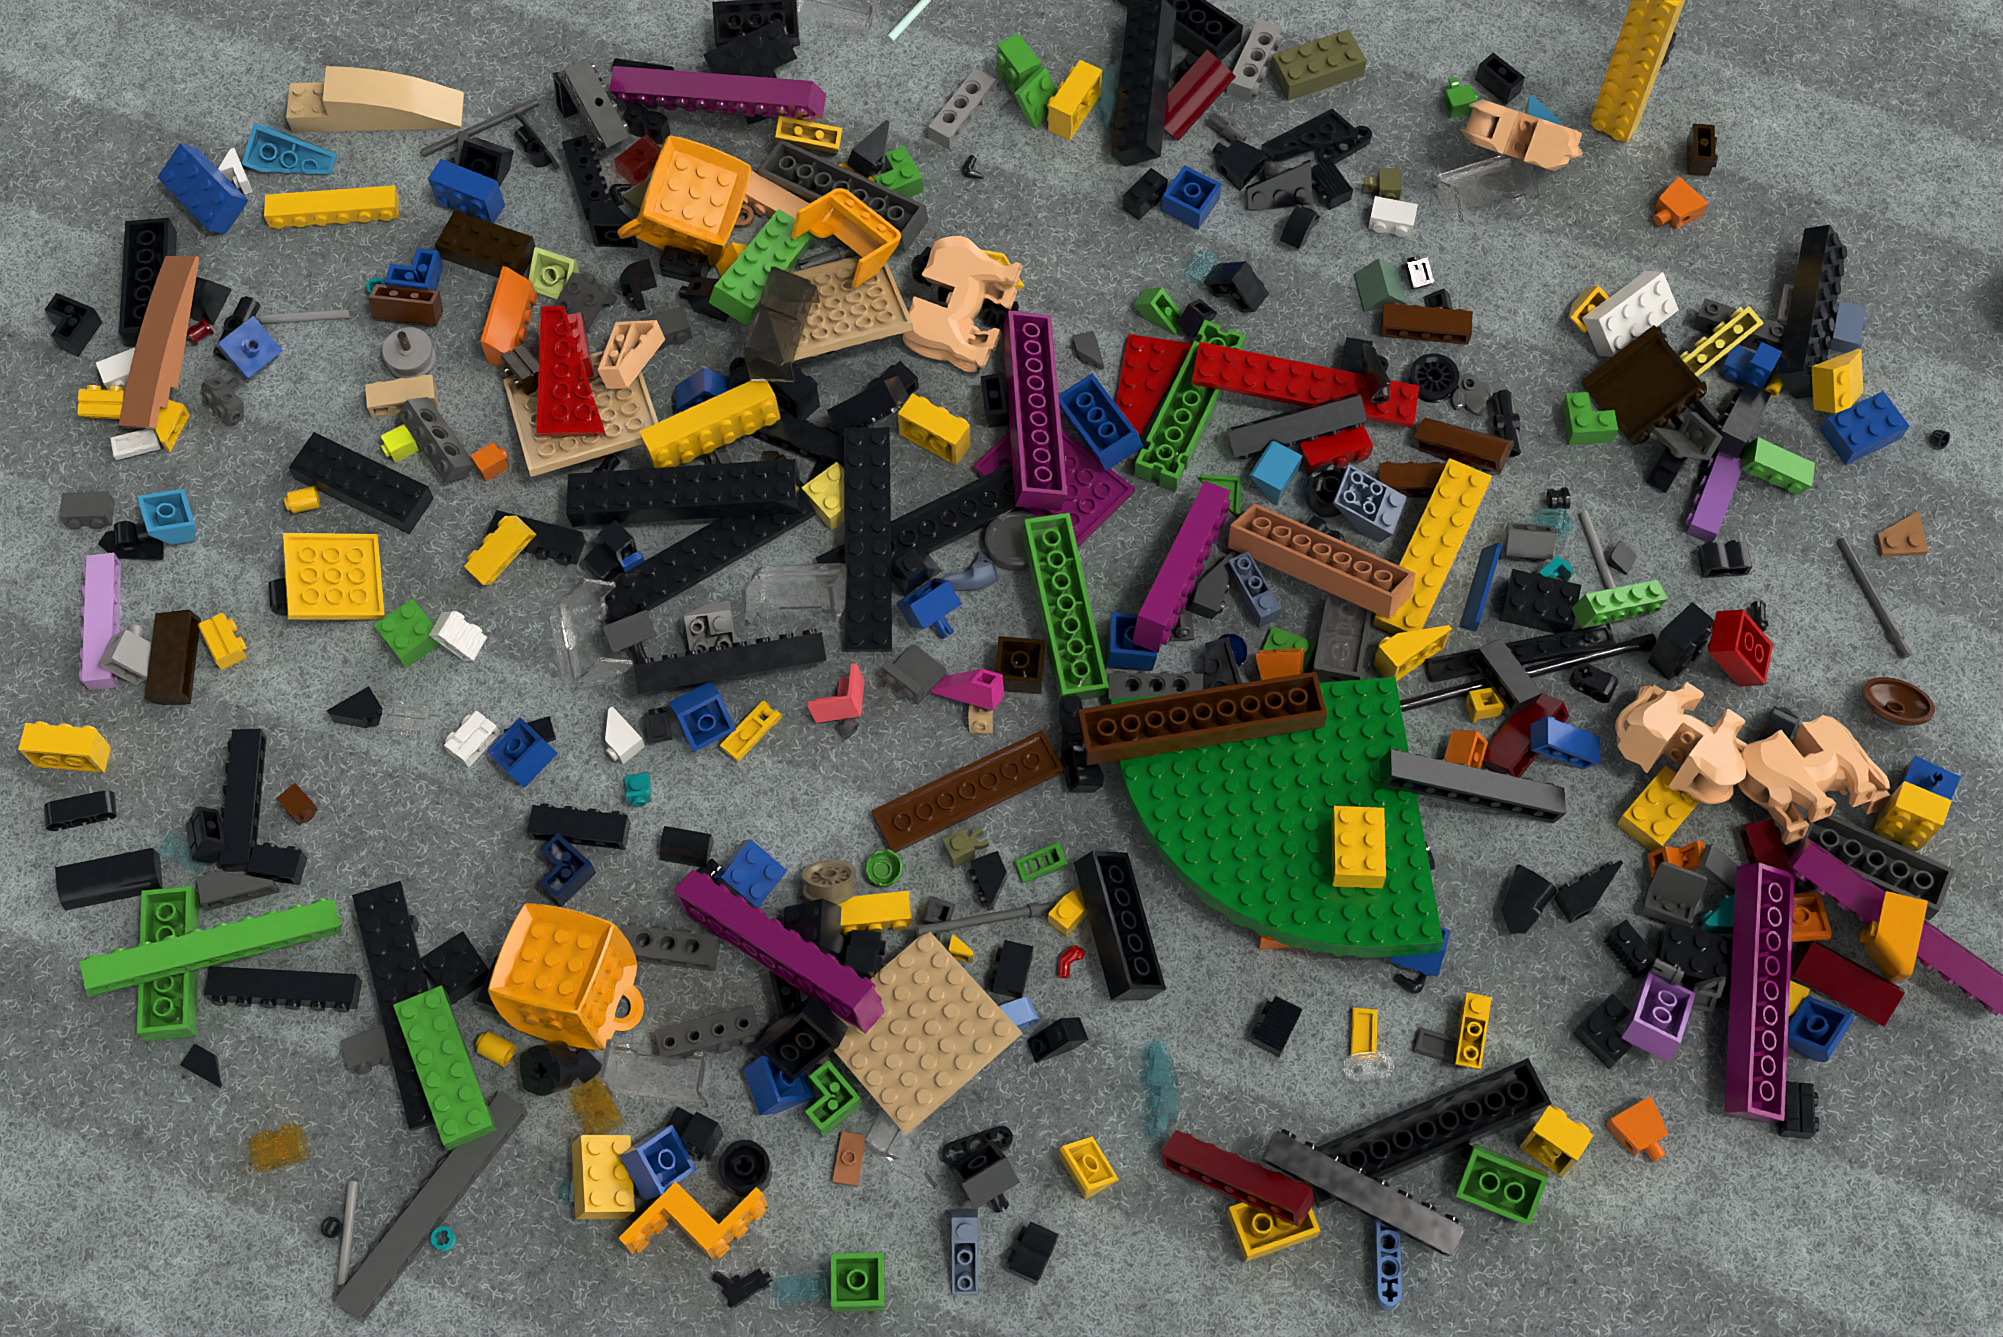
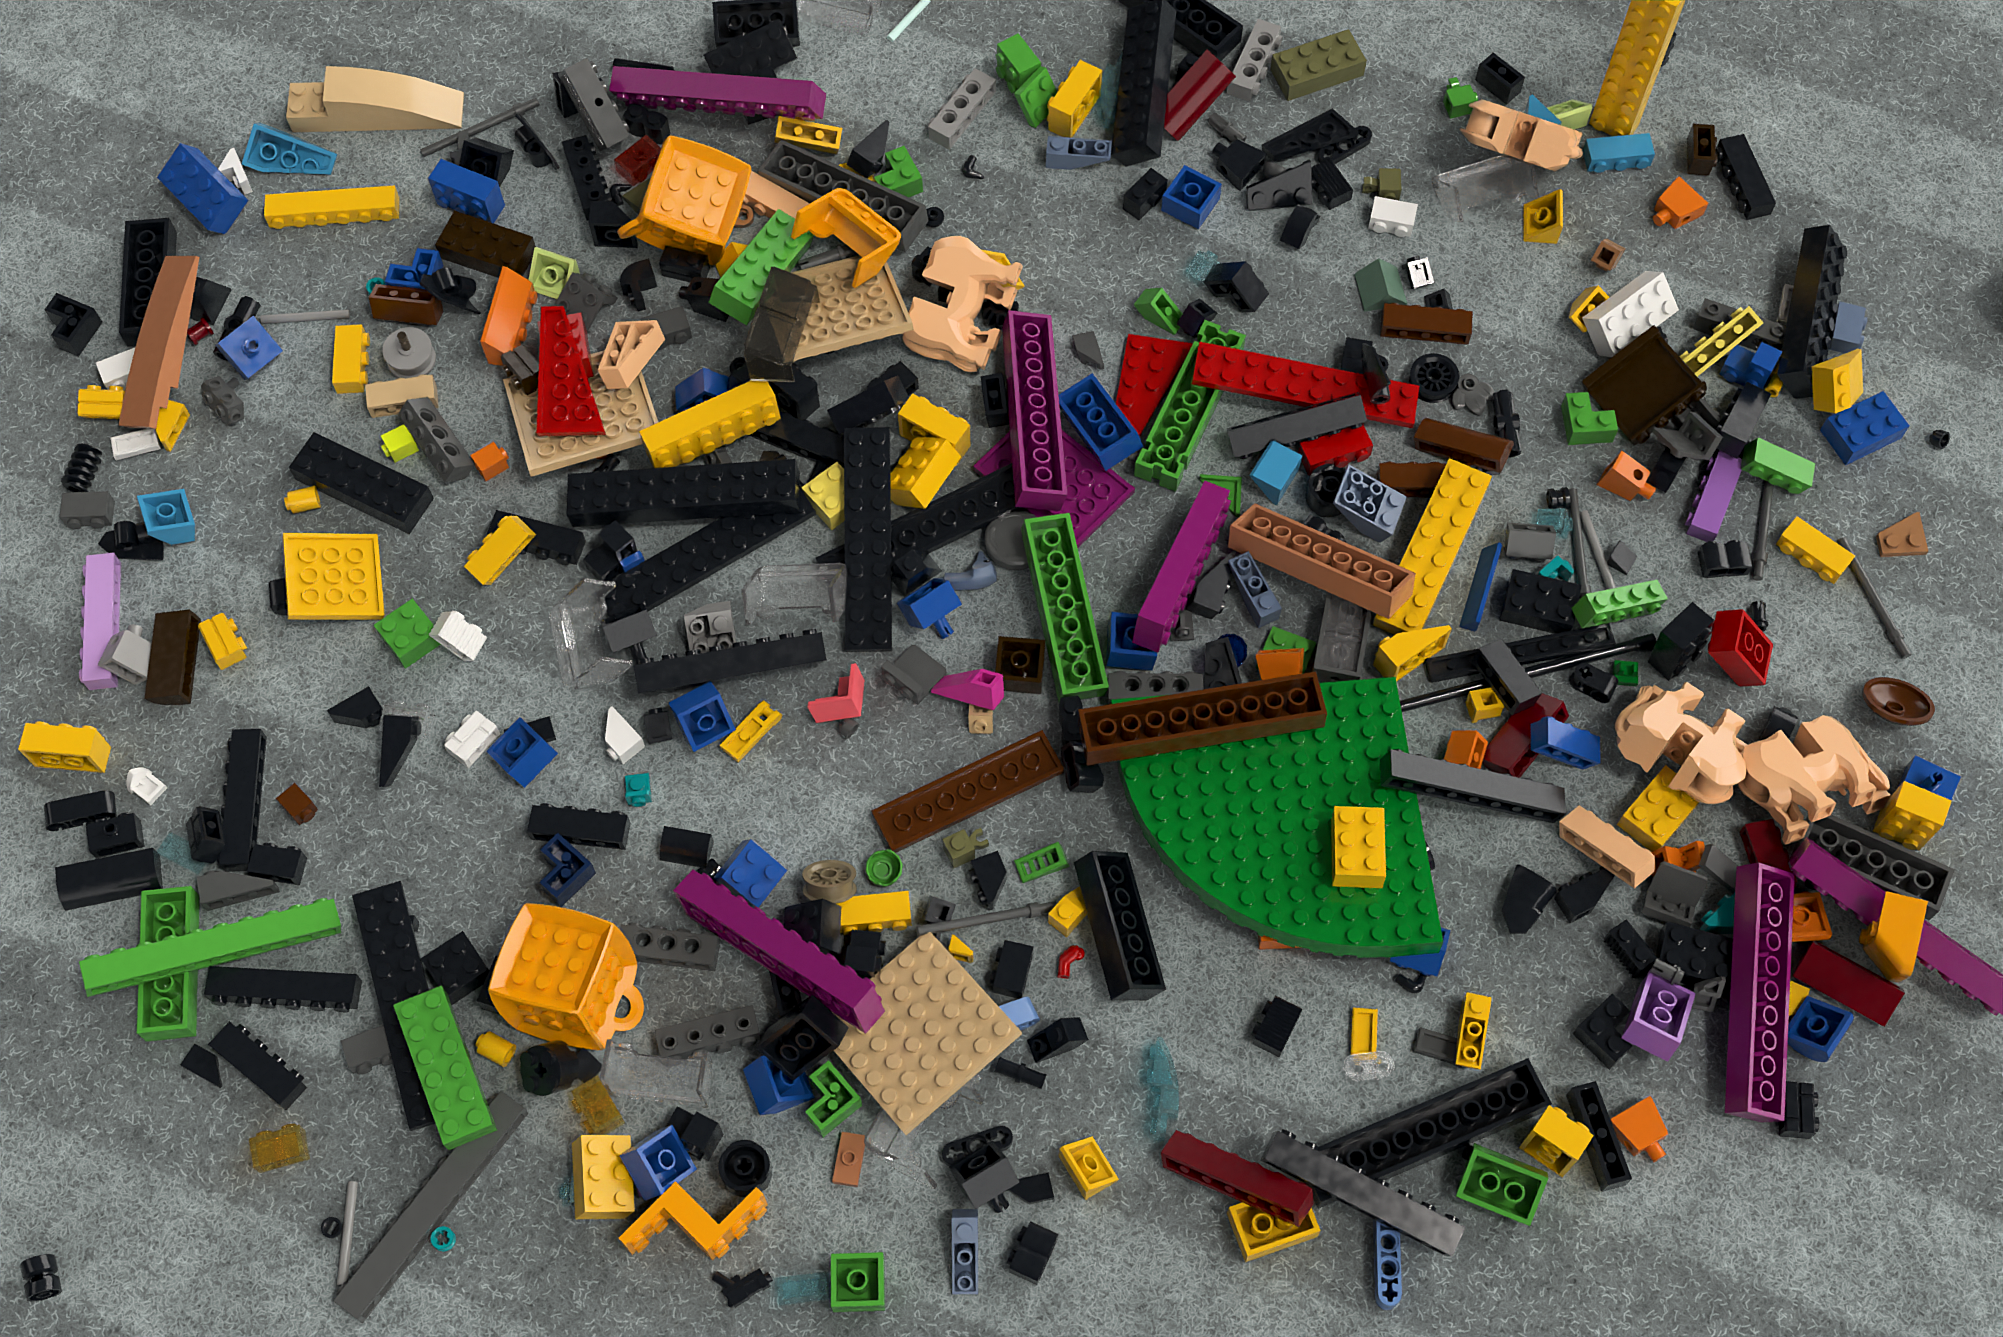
none -> black wheel [20,1254,62,1302]
none -> black piece [61,443,102,492]
none -> black brick [86,812,145,859]
none -> white tile [126,767,167,805]
none -> black brick [208,1021,307,1110]
none -> yellow brick [332,324,370,394]
none -> black slope [379,714,421,787]
none -> black panel [419,267,481,314]
none -> yellow brick [890,436,961,509]
none -> black plate [926,207,944,227]
none -> black pin [994,1057,1047,1089]
none -> black tile [1007,1172,1054,1205]
none -> sand blue slope [1046,136,1112,170]
none -> yellow slope [1524,189,1563,244]
none -> yellowish green slope [1547,99,1592,129]
none -> light nougat brick [1559,805,1655,889]
none -> black brick [1566,1081,1632,1192]
none -> dark grey bar [1569,488,1591,599]
none -> dark azure brick [1582,133,1655,173]
none -> medium nougat brick [1591,239,1626,271]
none -> orange torso [1597,451,1656,501]
none -> green tile [1613,660,1638,687]
none -> black brick [1715,134,1776,220]
none -> dark grey bar [1753,480,1774,581]
none -> yellow brick [1776,516,1855,584]

